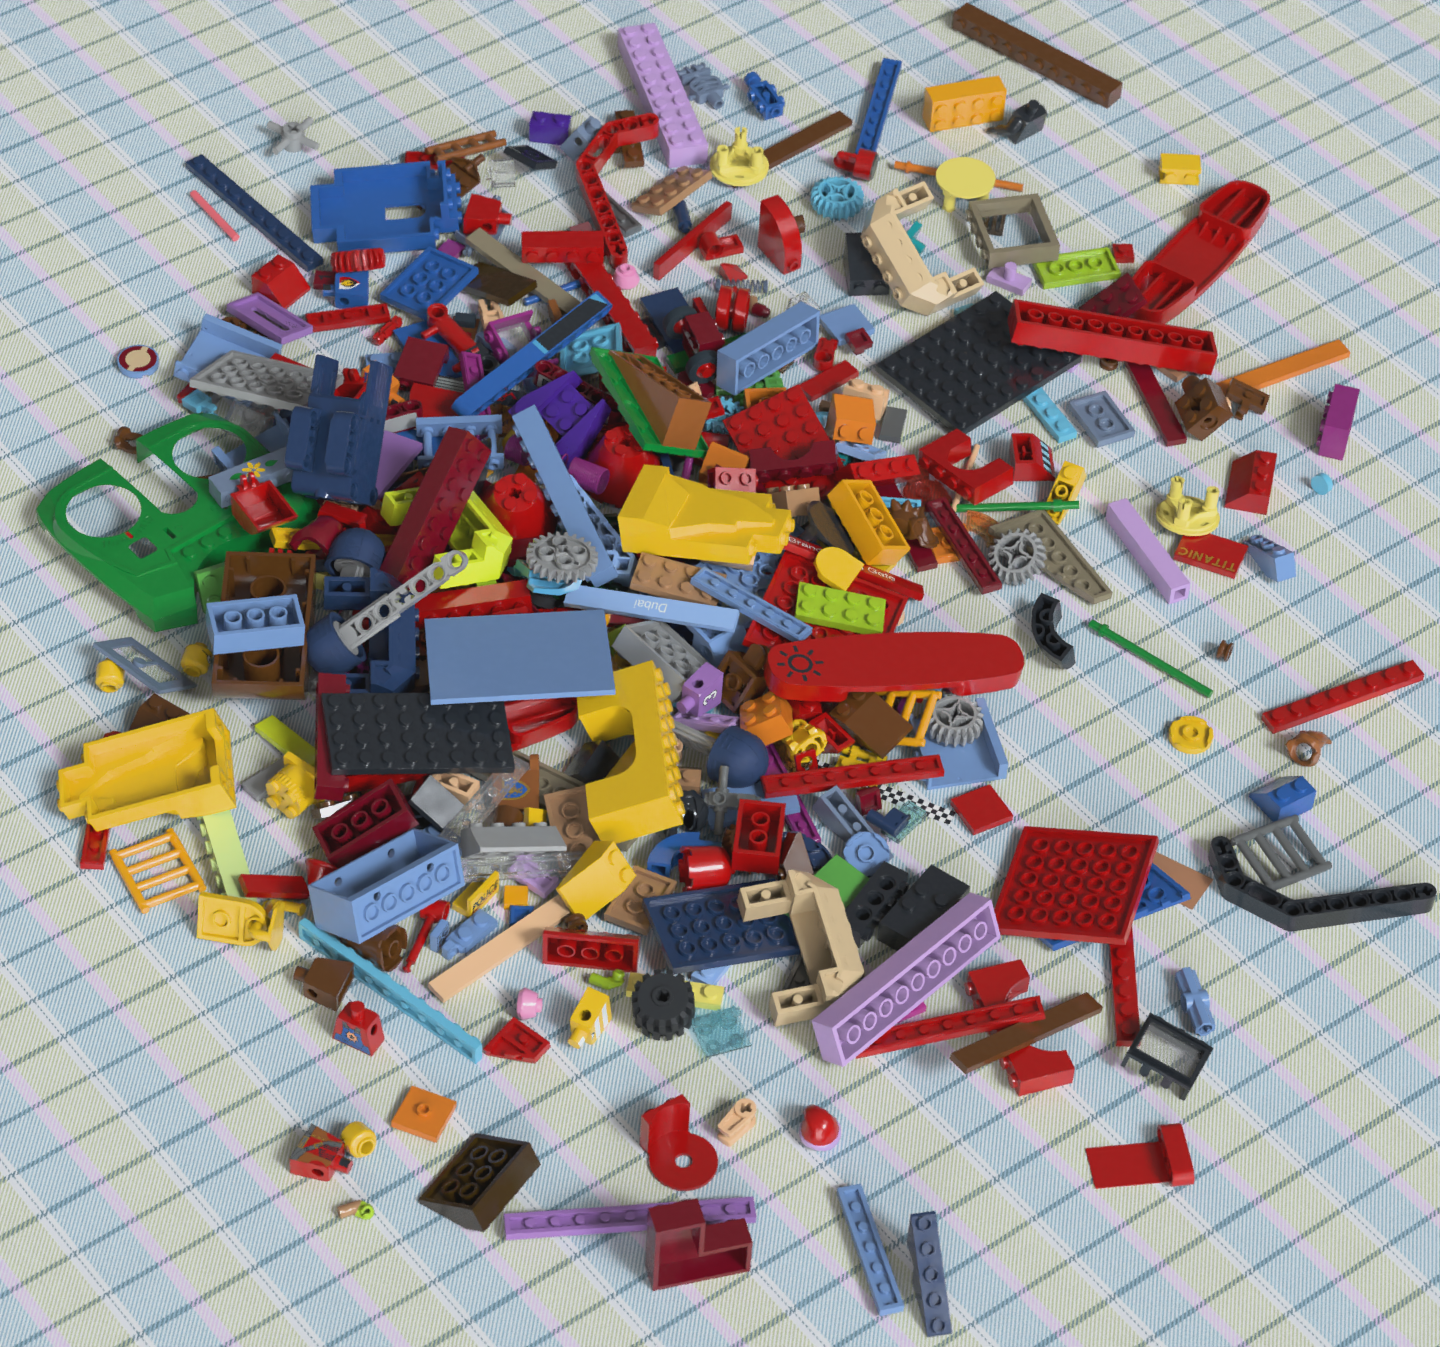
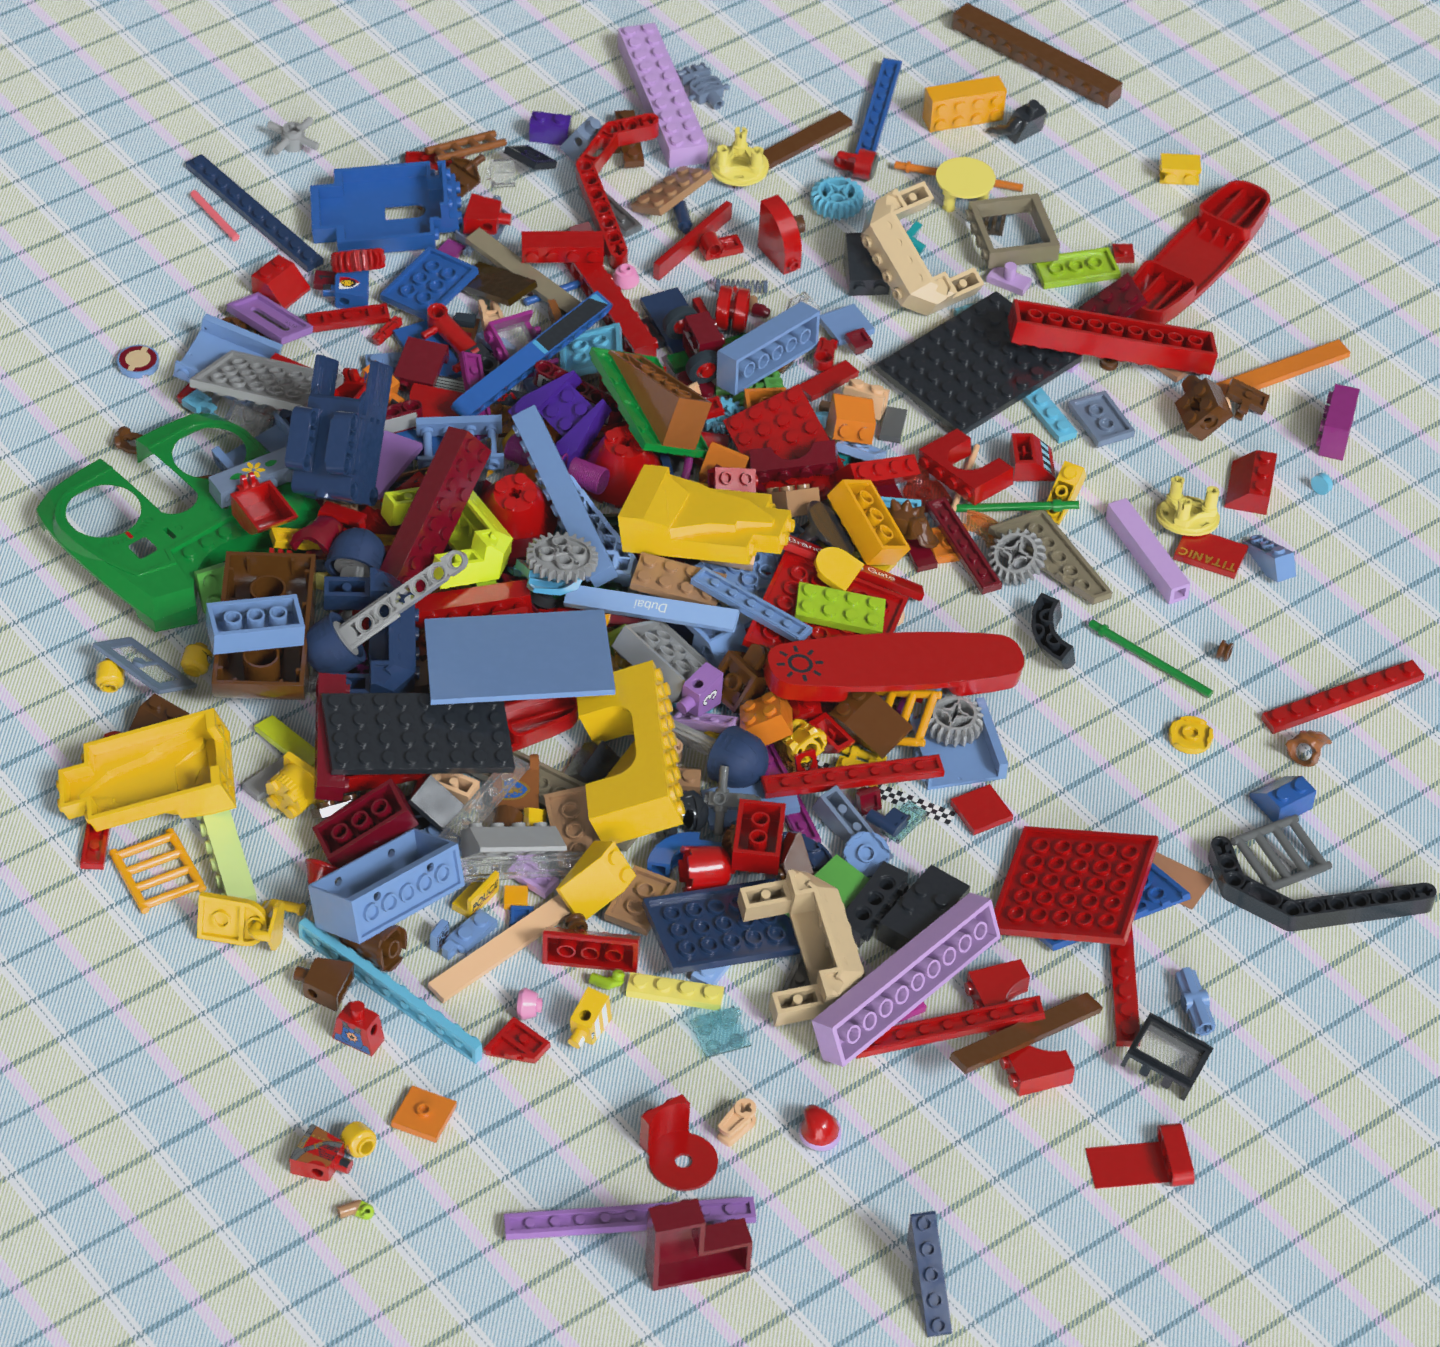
red tile [238,874,310,899] -> none
red piece [402,899,450,973] -> none
dark brown slope [418,1133,541,1232] -> none
black wheel [631,969,695,1041] -> none
red slope [719,263,748,285] -> none
blue brick [744,72,785,120] -> none
medium blue plate [836,1183,904,1316] -> none
dark red tile [1124,361,1187,447] -> none

